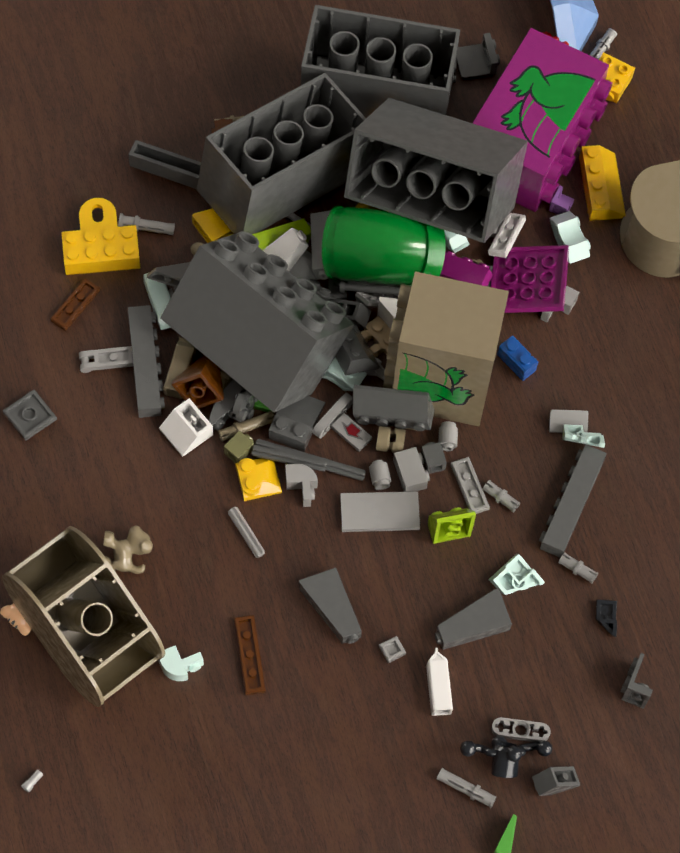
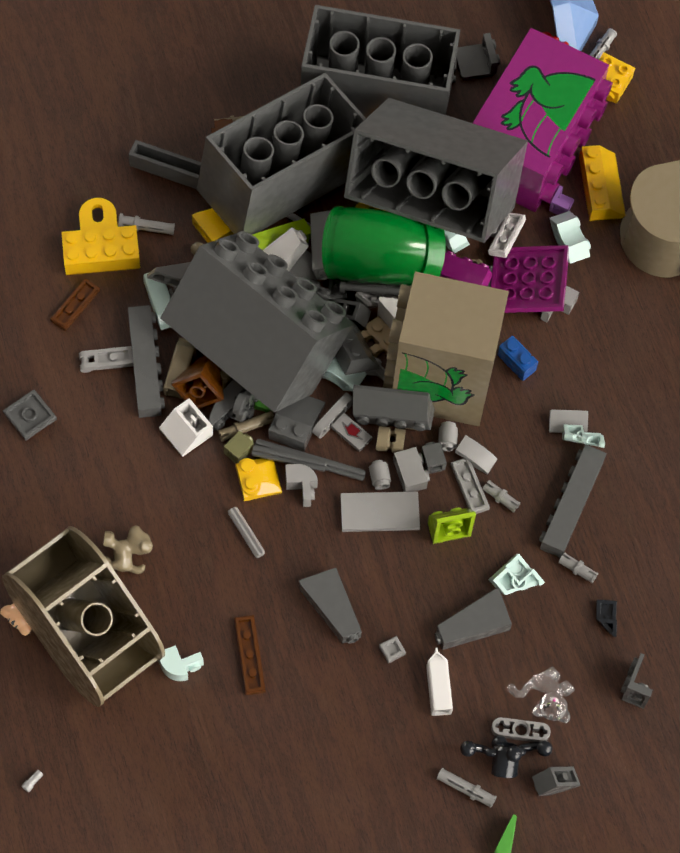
none -> light grey slope [455,435,497,475]
none -> clear animal [507,666,574,723]

